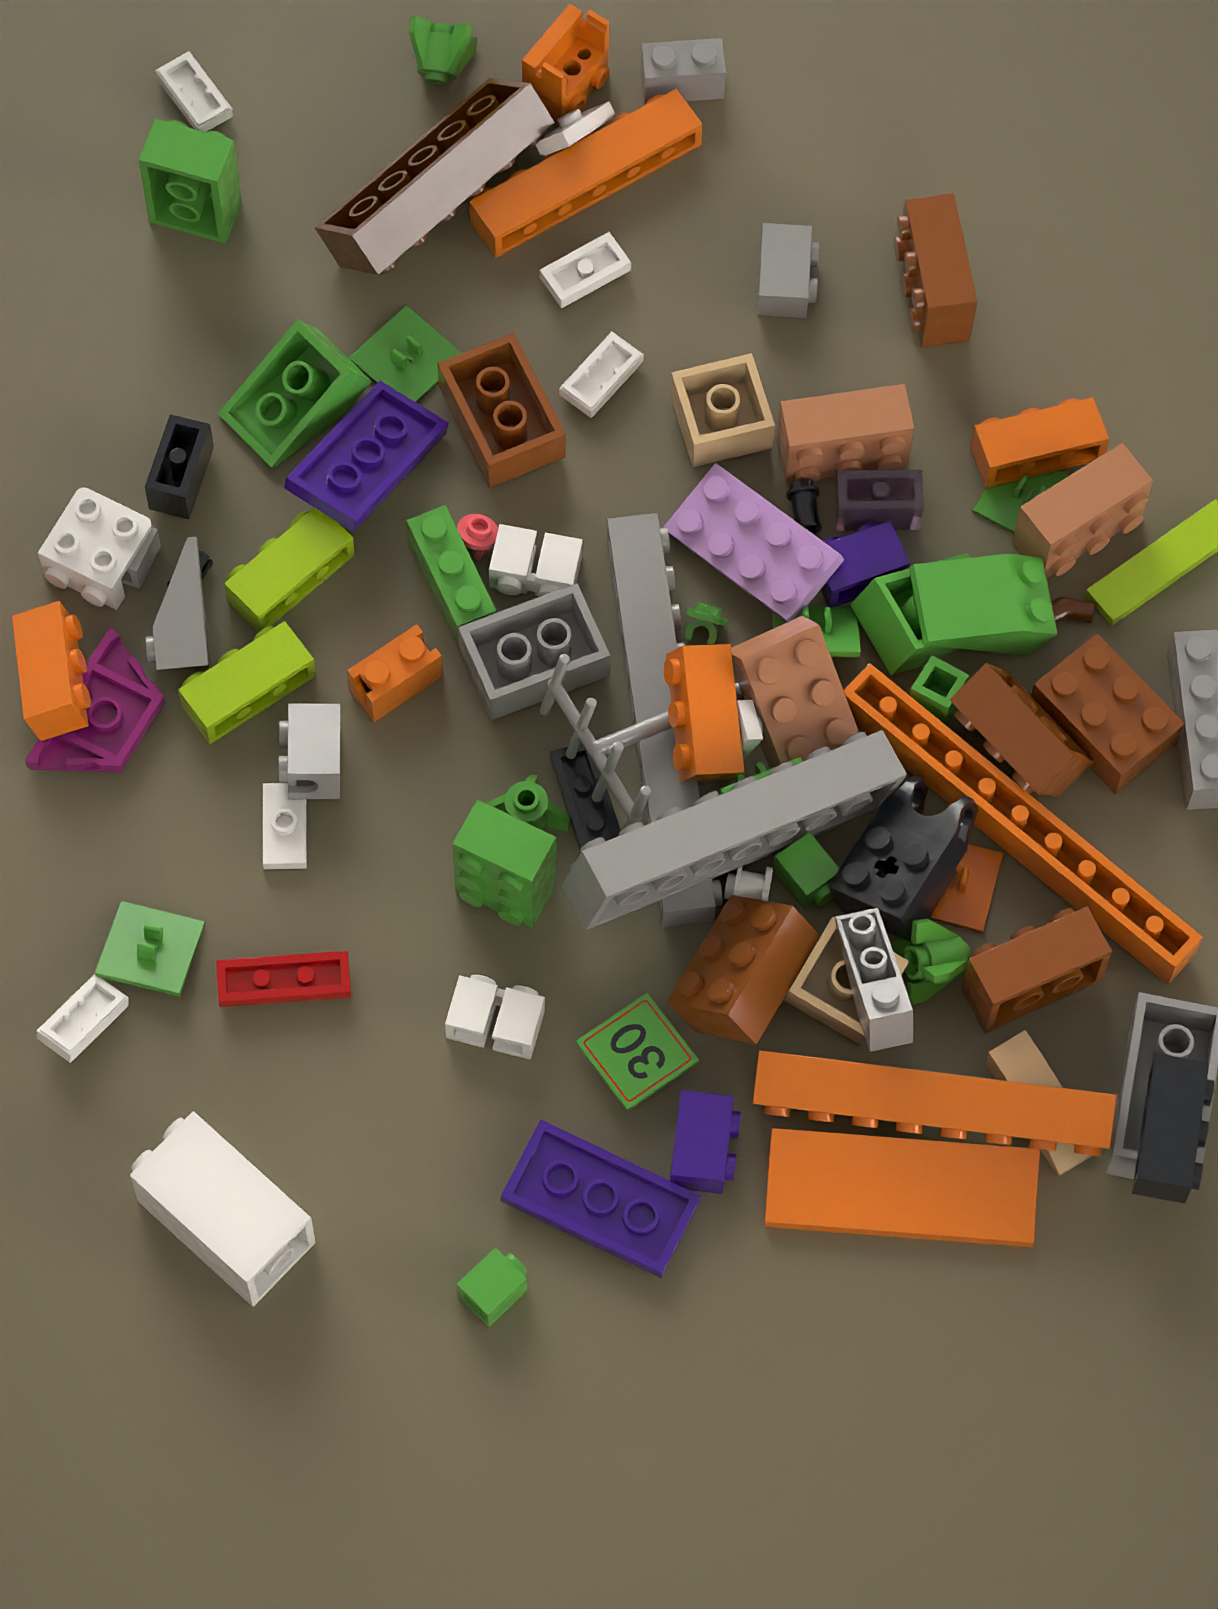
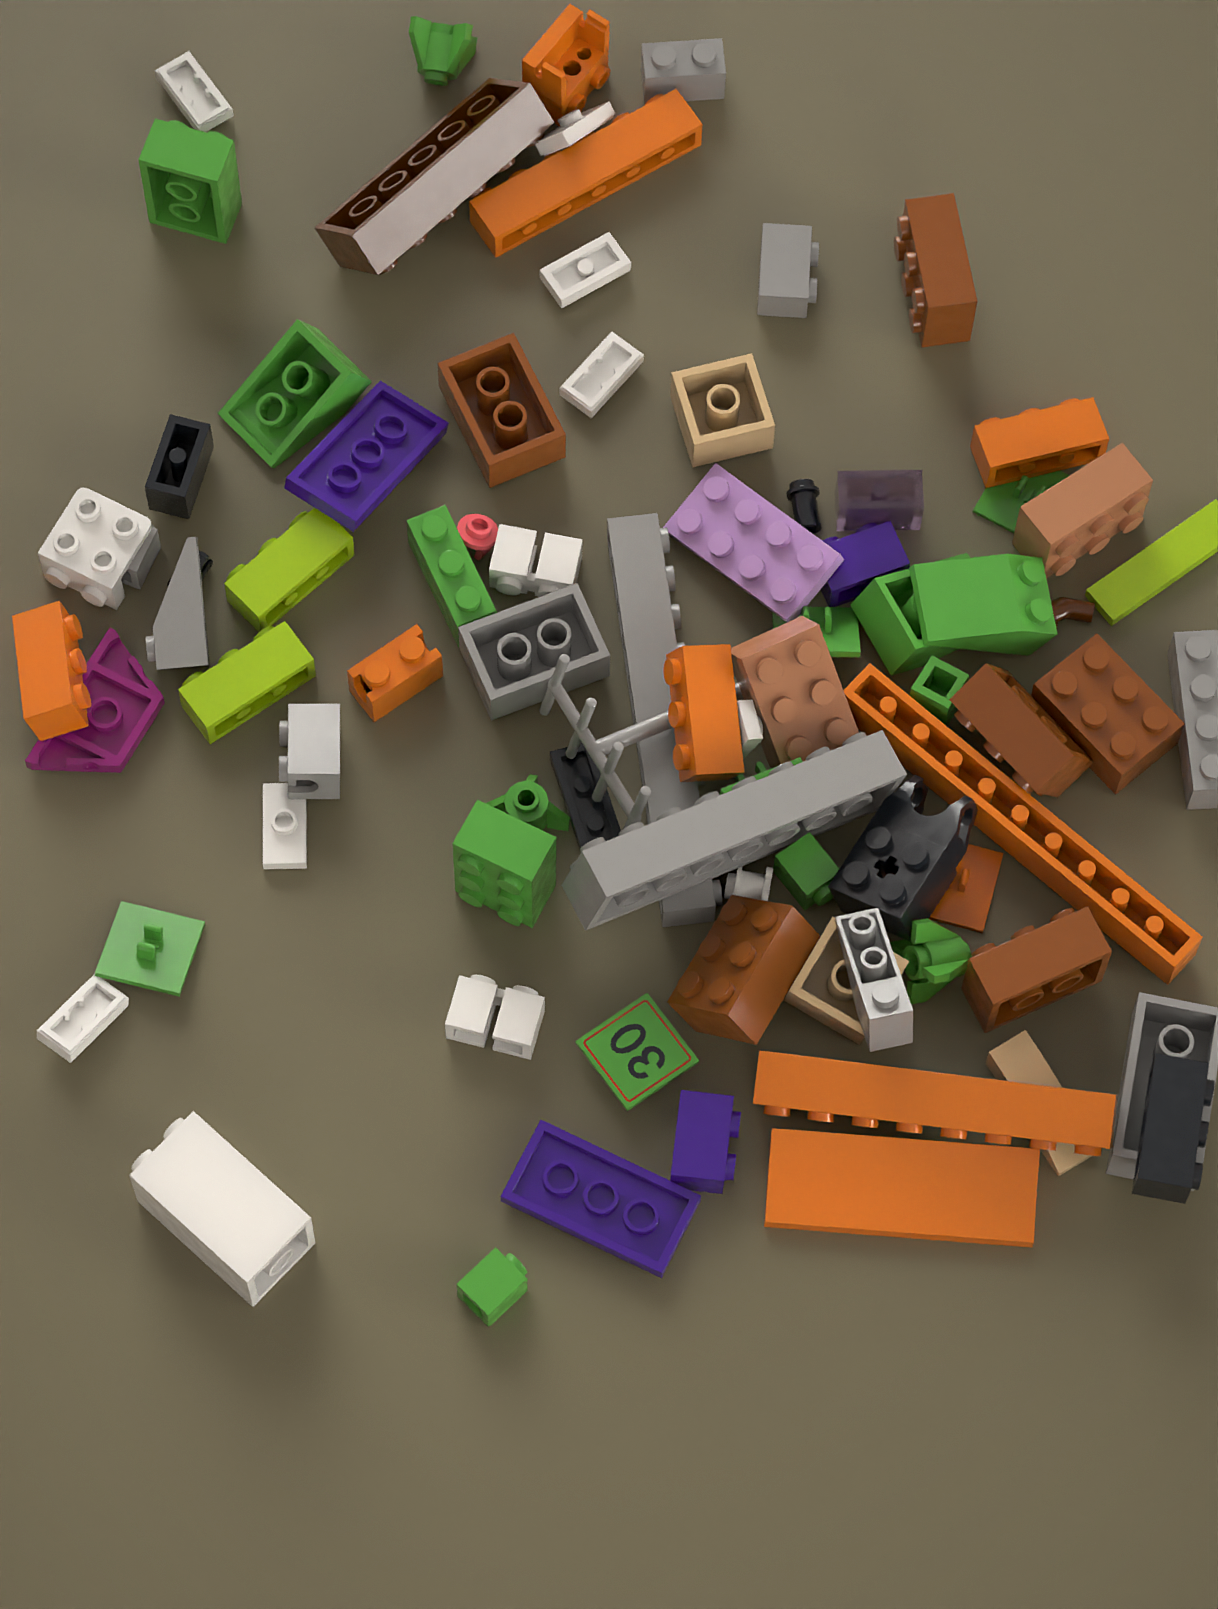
red plate [216,950,351,1007] -> none
bright green piece [349,305,462,403] -> none
bright green plate [685,602,728,645] -> none
nougat brick [776,384,915,484] -> none

